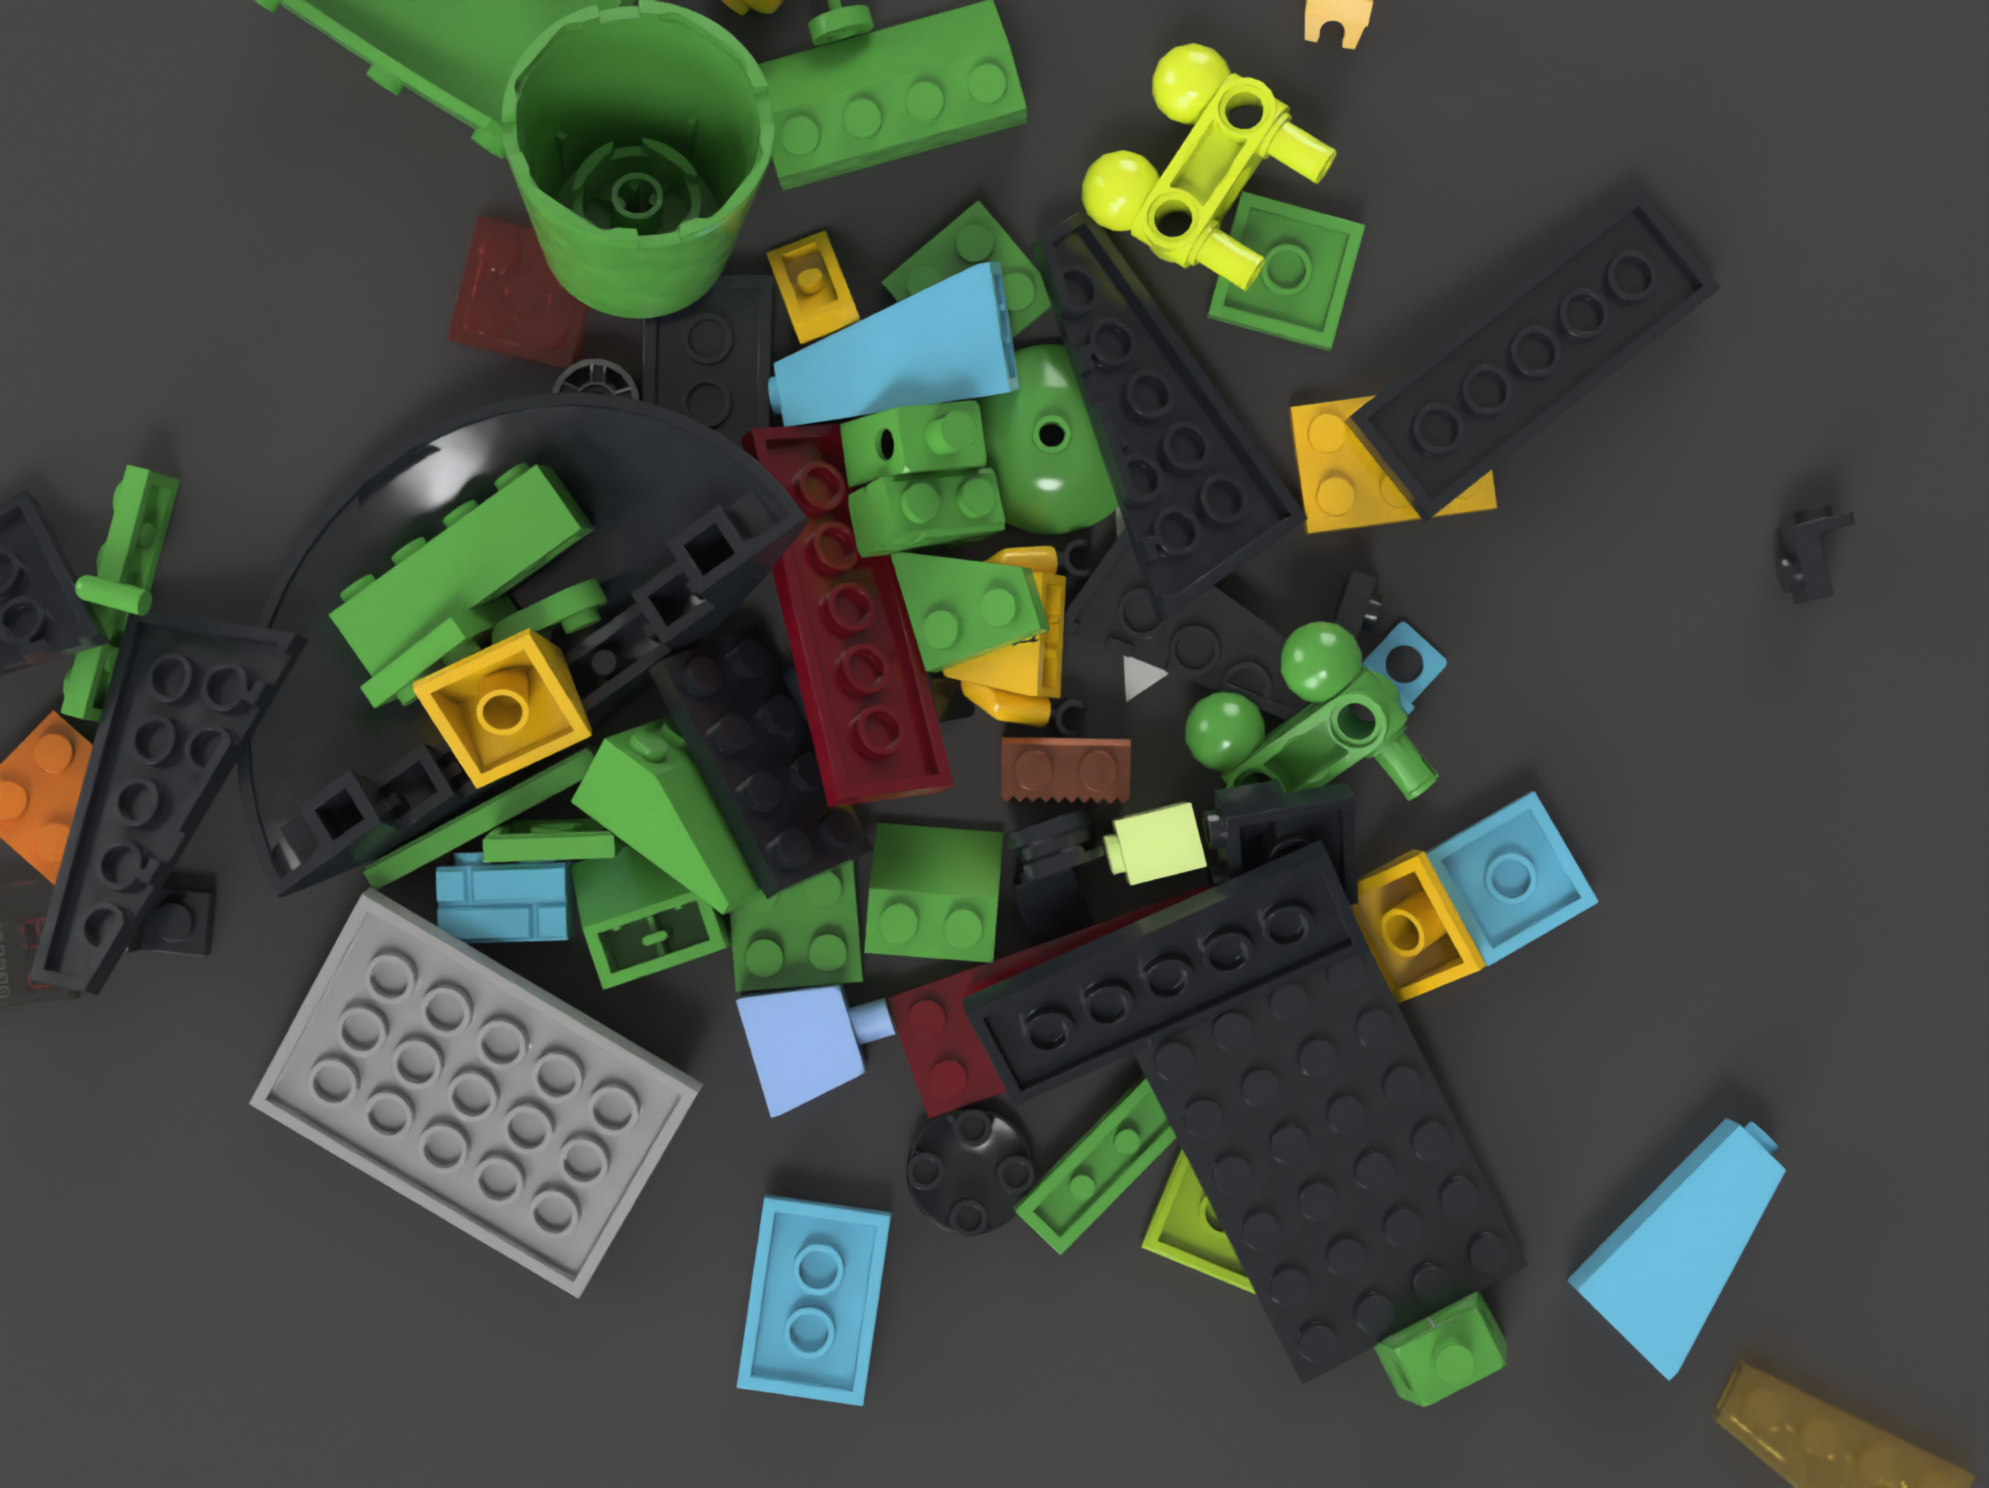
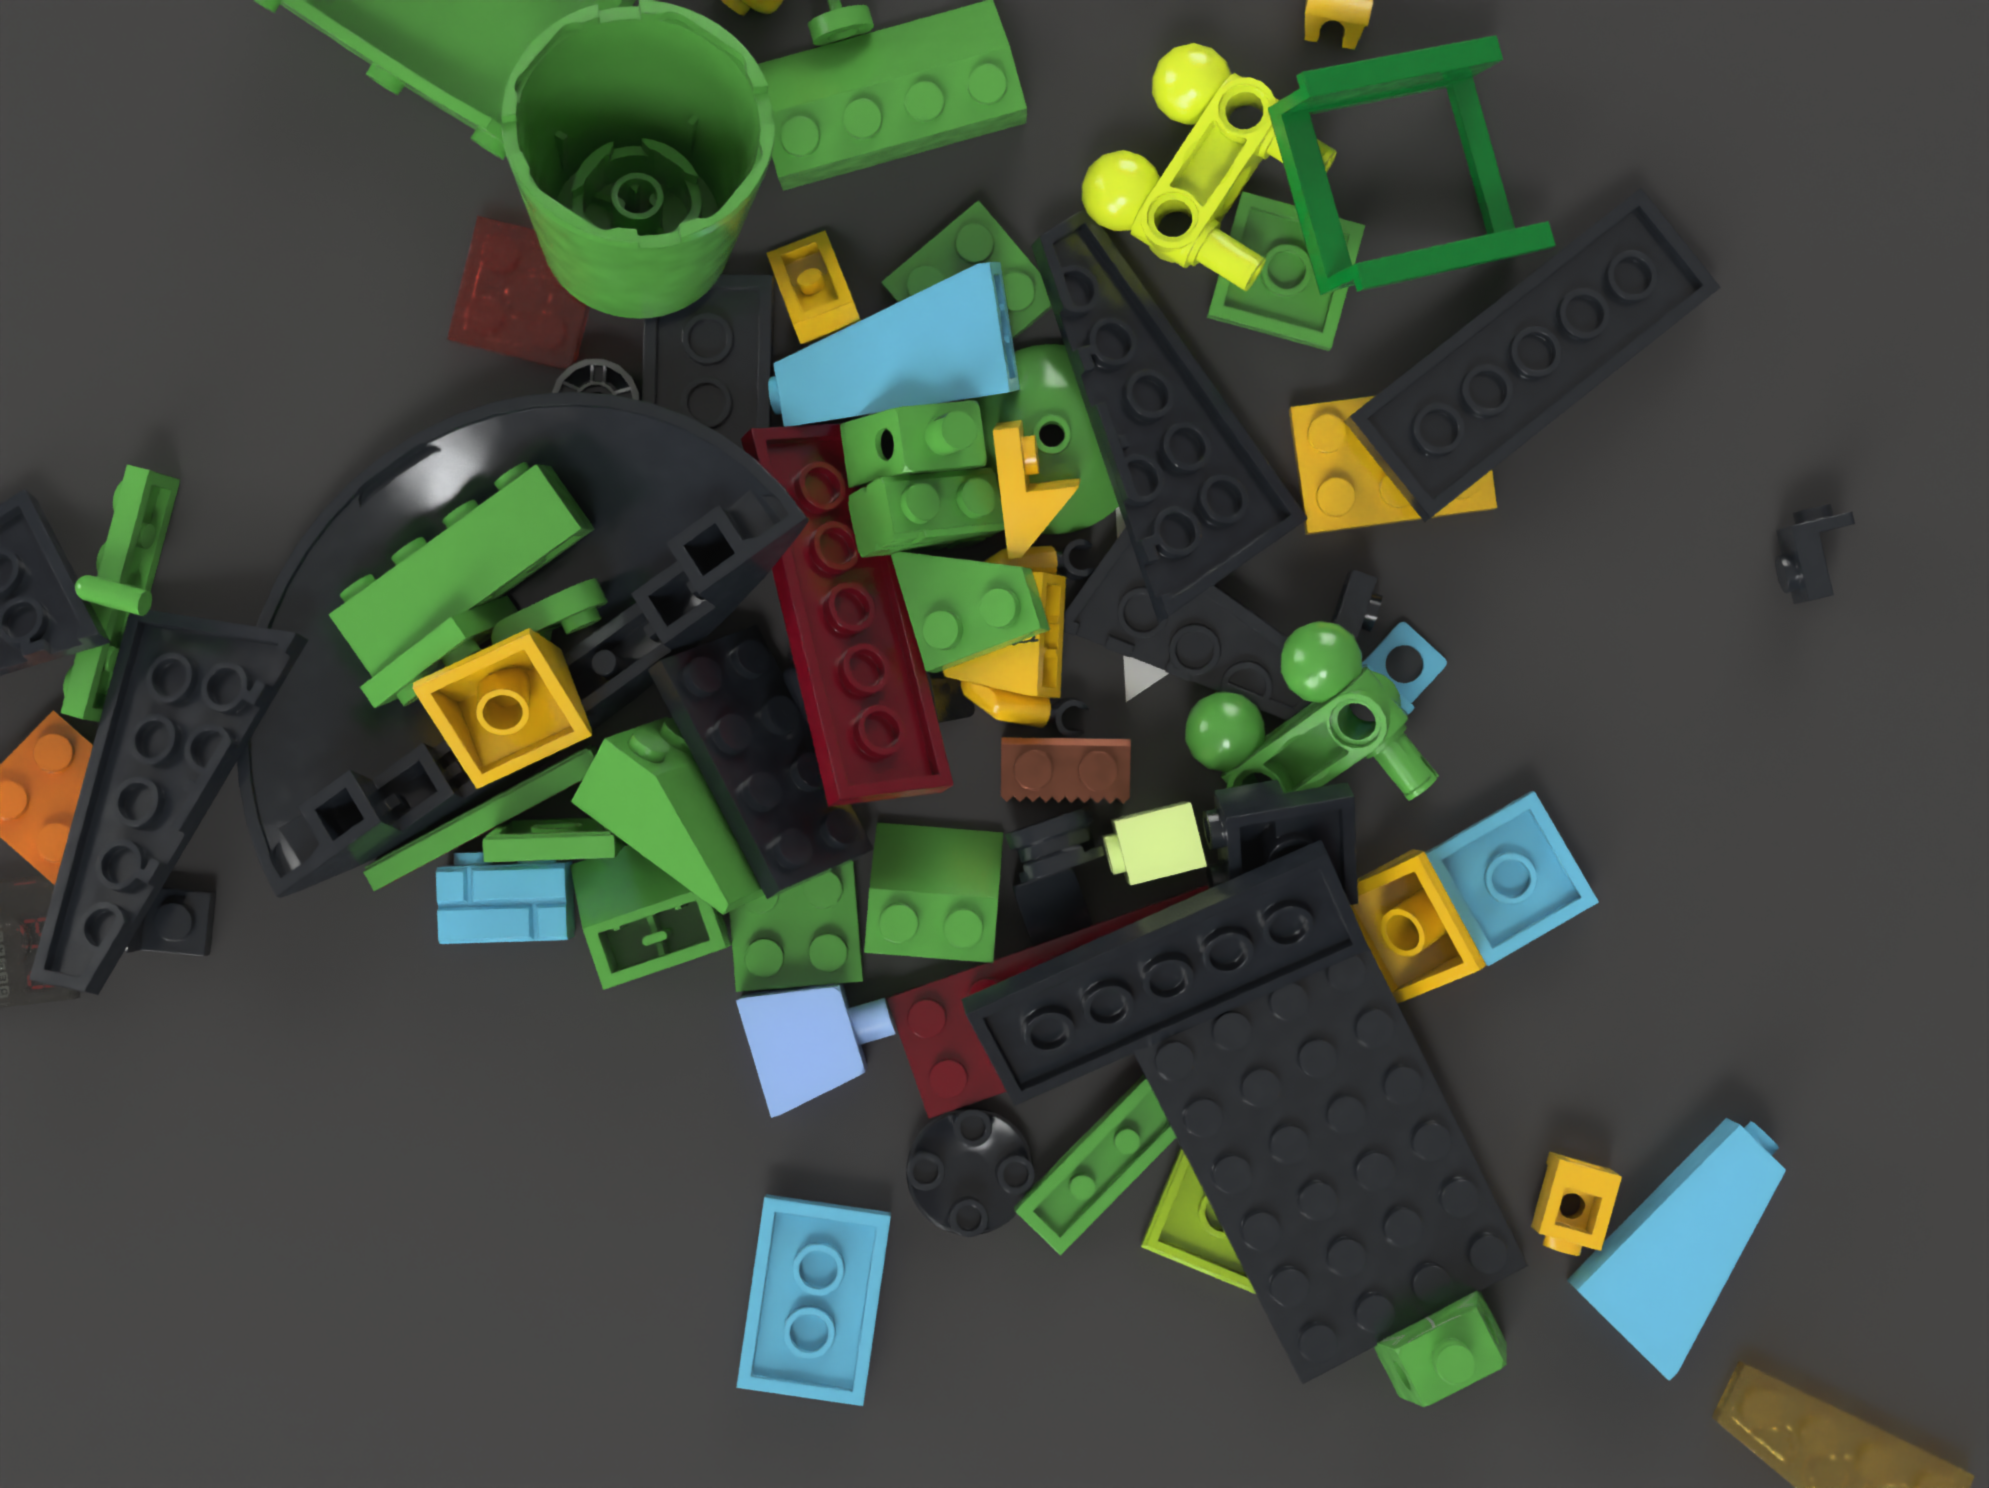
light grey plate [249,887,704,1299] -> none
none -> yellow slope [993,420,1081,559]
none -> green piece [1268,35,1556,295]
none -> yellow brick [1531,1152,1622,1256]

